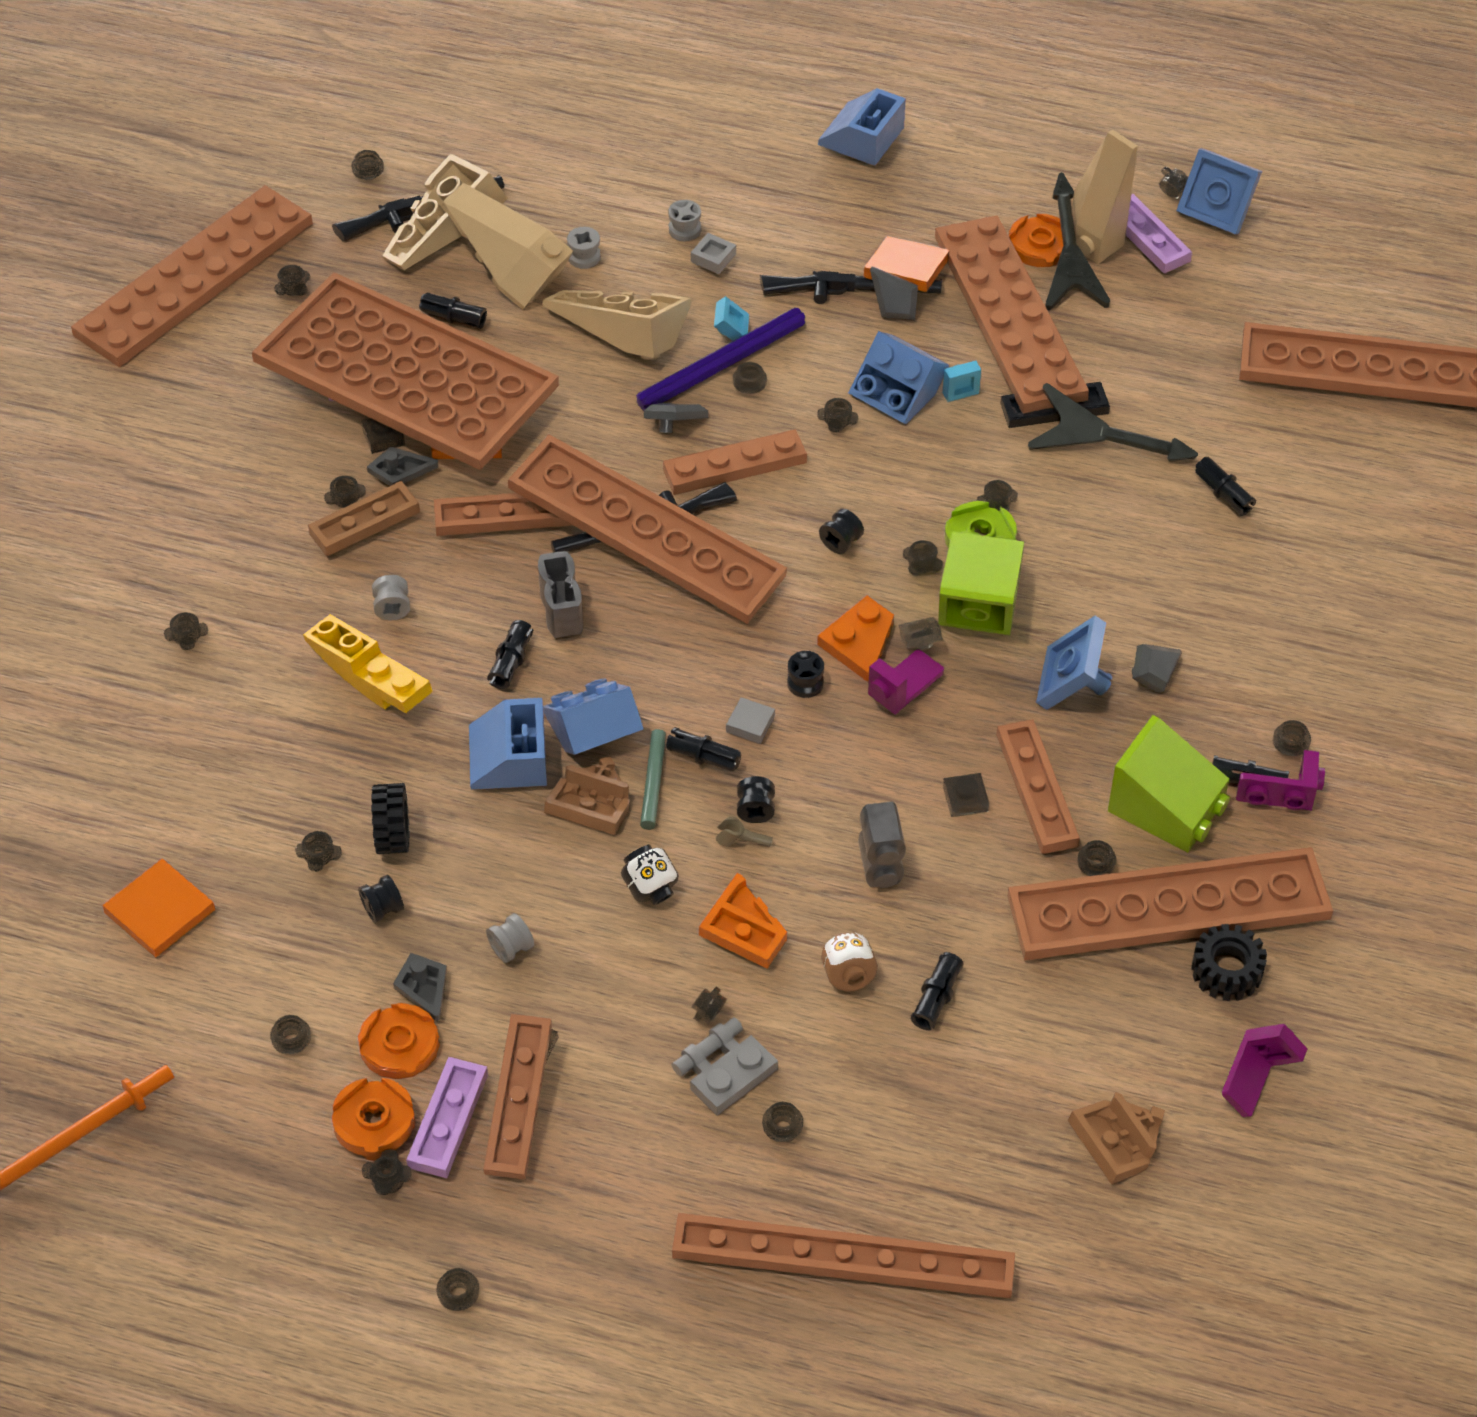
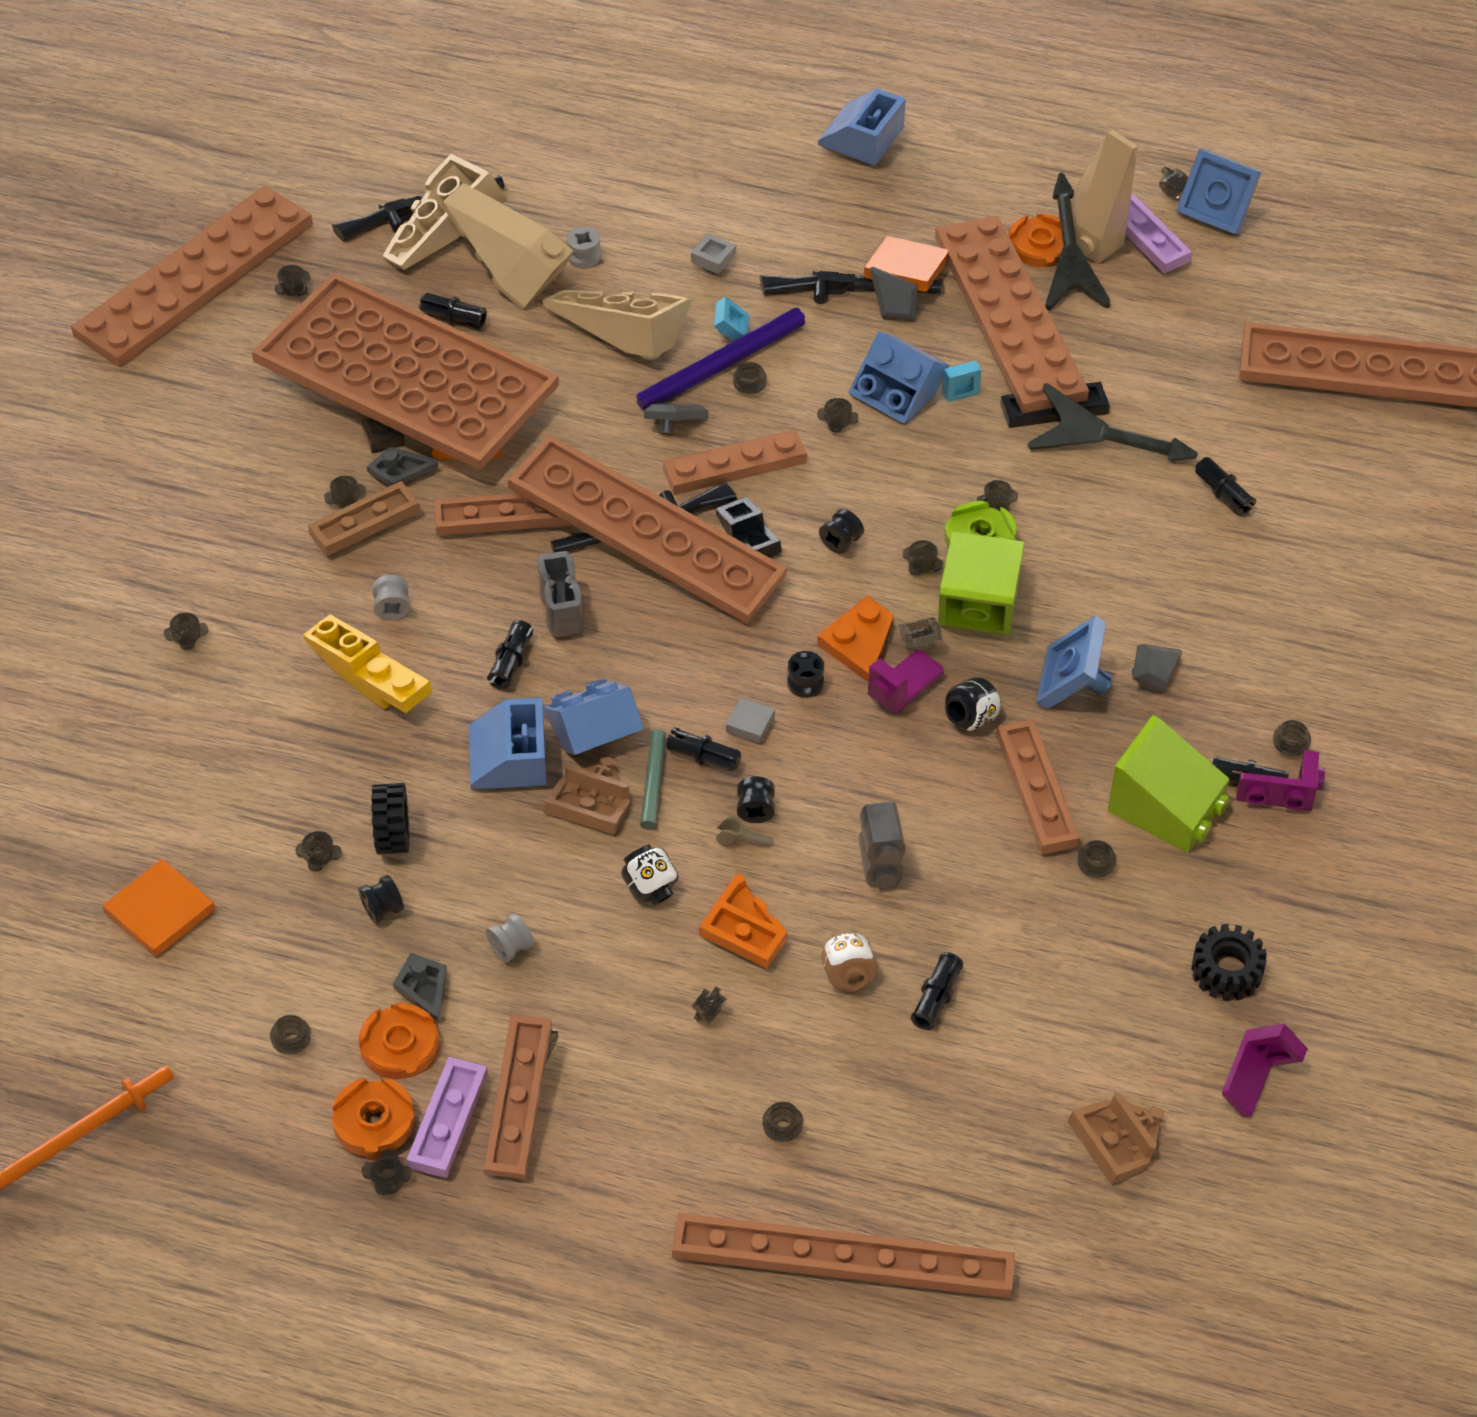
clear smoke plate [351,150,384,180] -> none
clear smoke plate [436,1268,480,1311] -> none
light grey wheel [668,200,701,242] -> none
light grey plate [671,1017,778,1116] -> none
clear smoke plate [943,773,989,817] -> none
nougat plate [1007,847,1333,961] -> none
none -> black slope [716,497,782,557]
none -> black head [945,677,1001,731]

